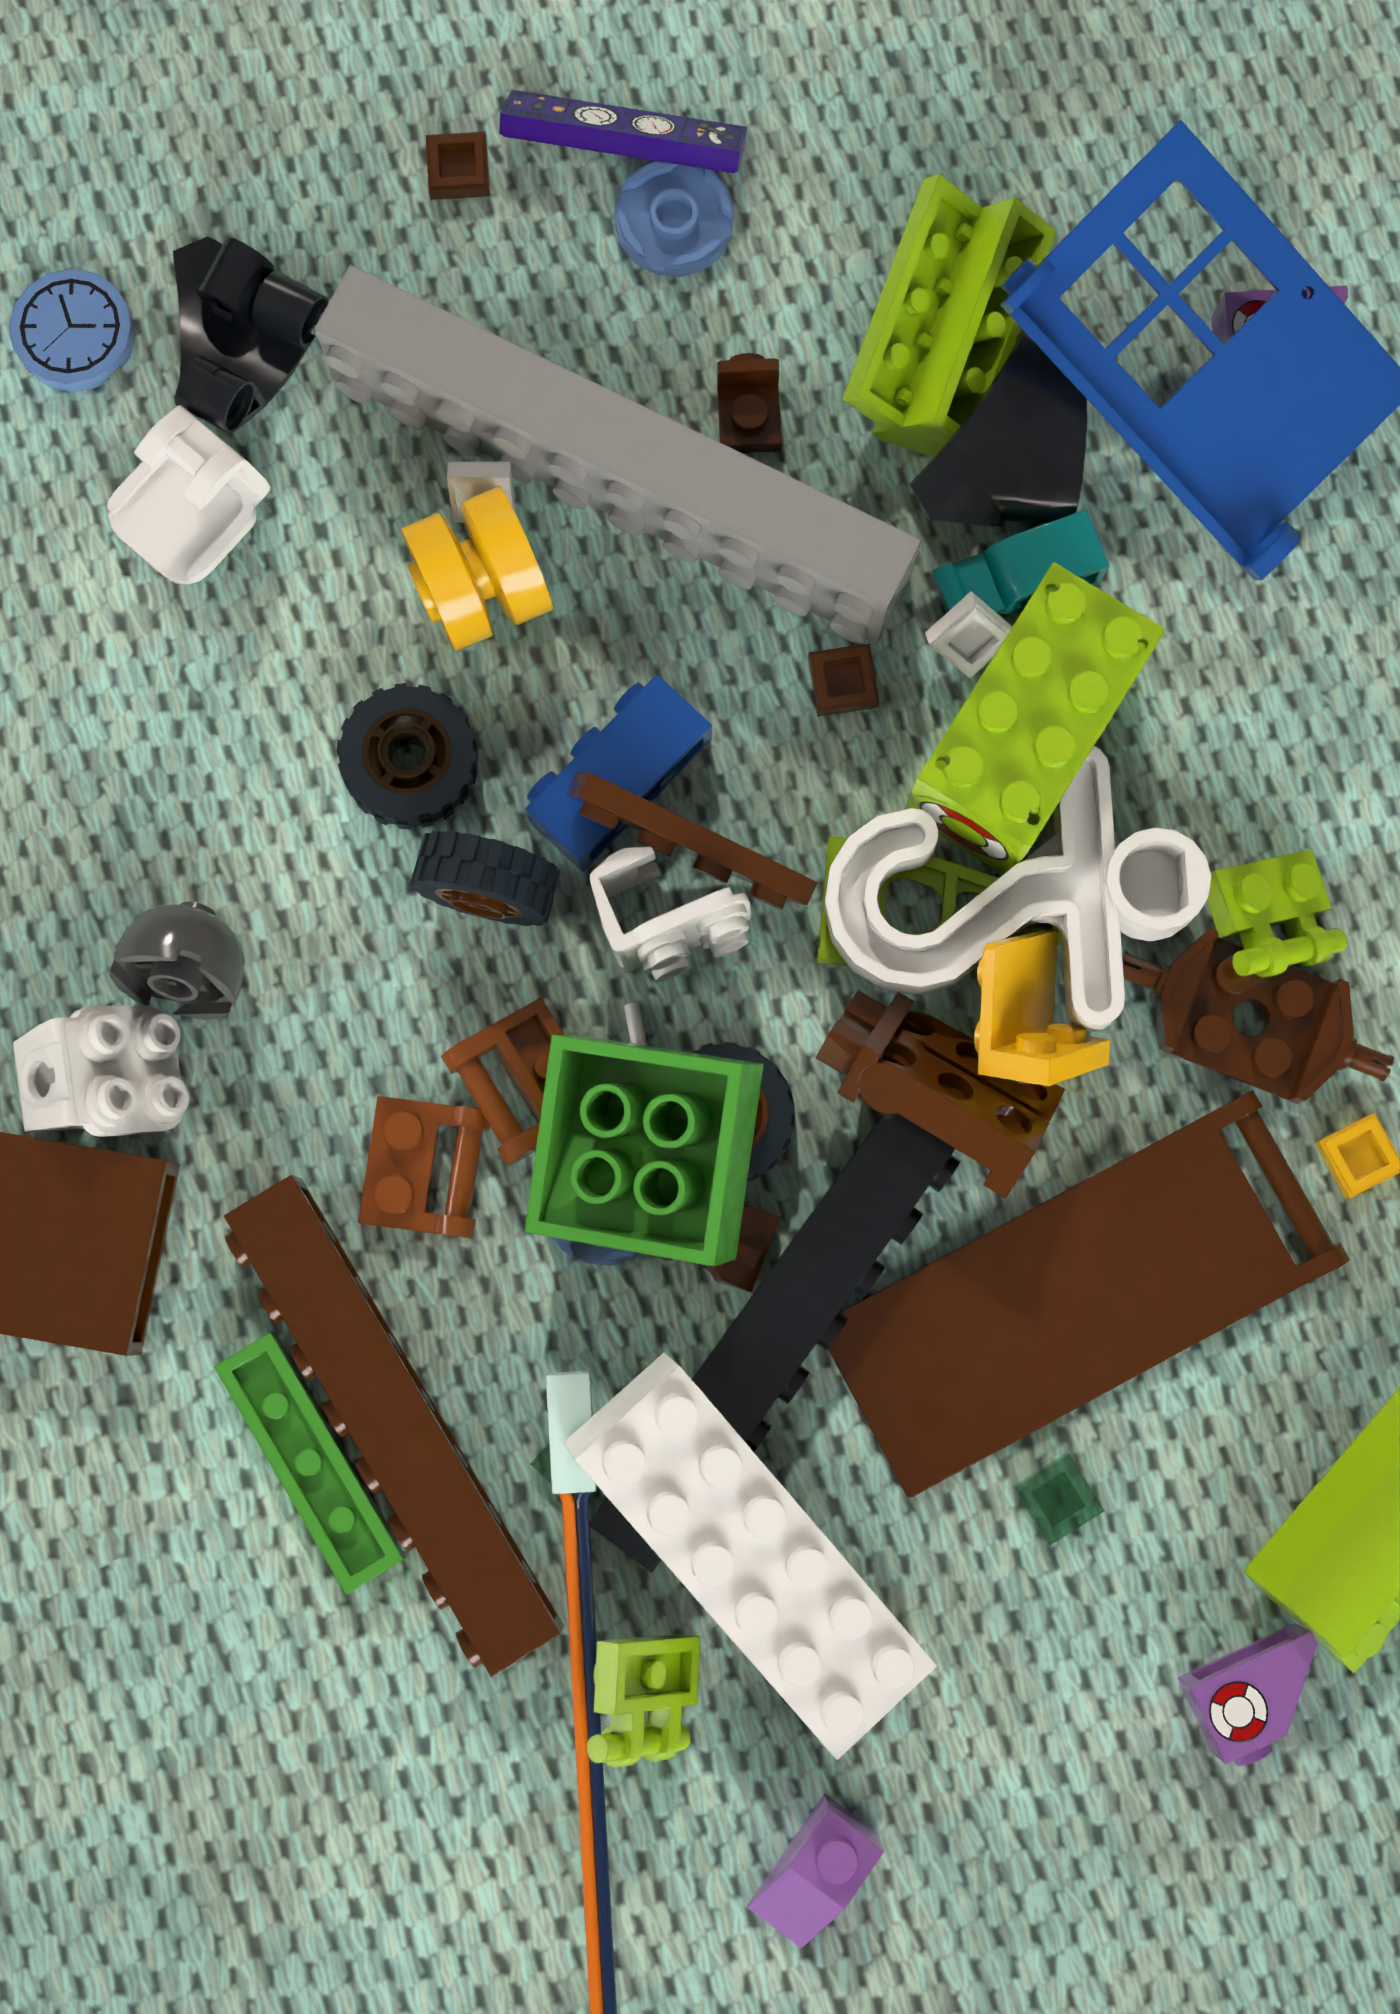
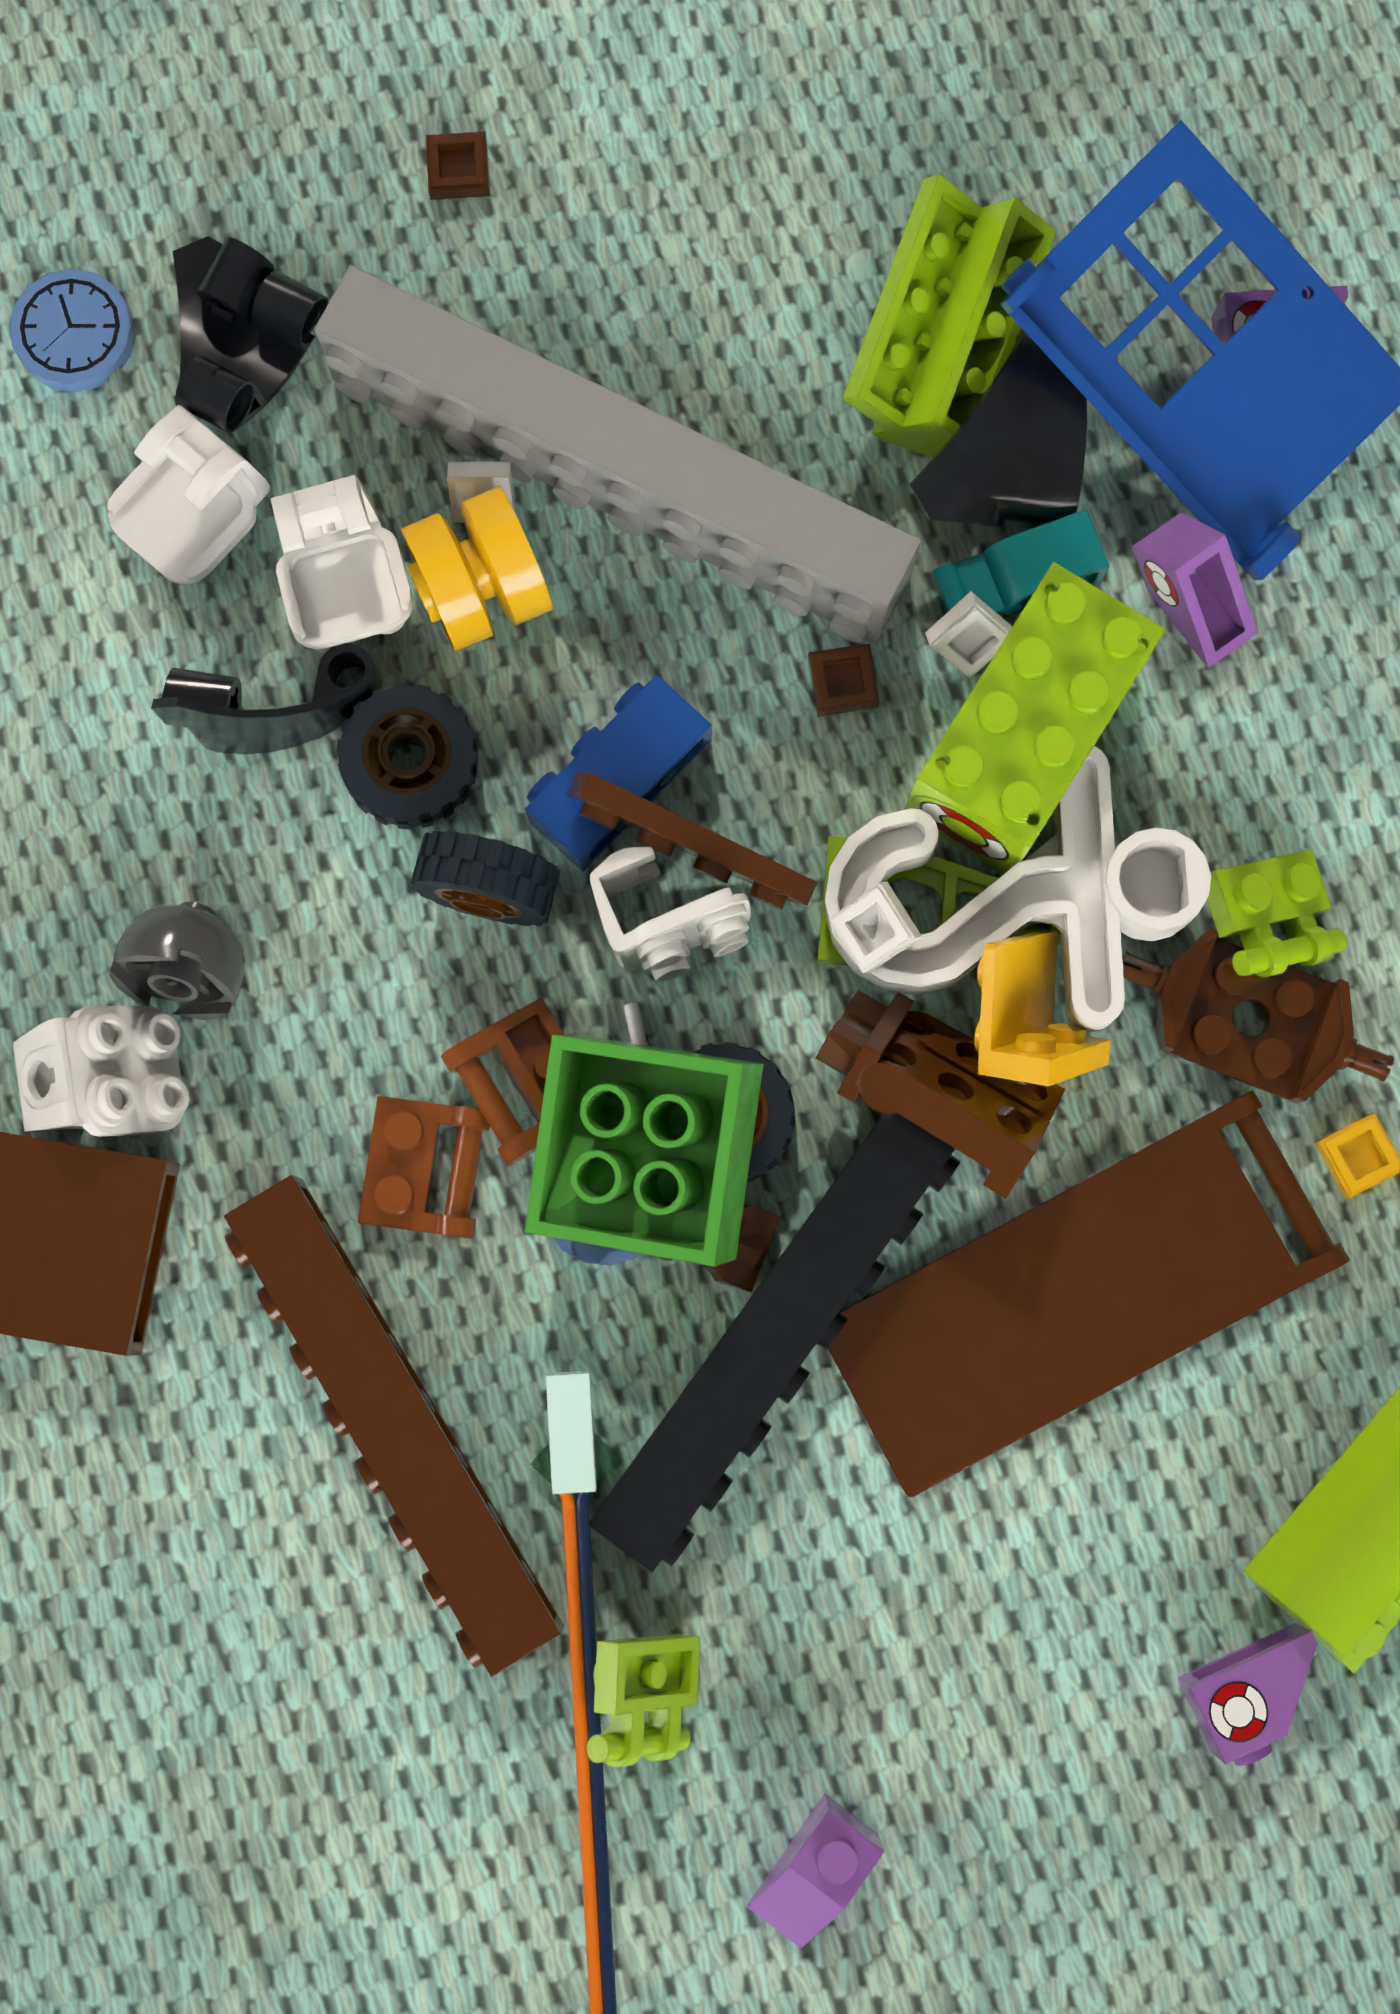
bright green plate [214,1332,407,1595] -> none
dark purple tile [499,90,747,173] -> none
white brick [563,1352,937,1760] -> none
medium blue tile [614,161,734,277] -> none
reddish brown bracket [717,353,782,453] -> none
clear green tile [1012,1453,1105,1546] -> none
none -> black panel [151,643,382,754]
none -> white piece [270,474,413,652]
none -> white tile [829,882,922,974]
none -> medium lavender slope [1132,512,1258,668]

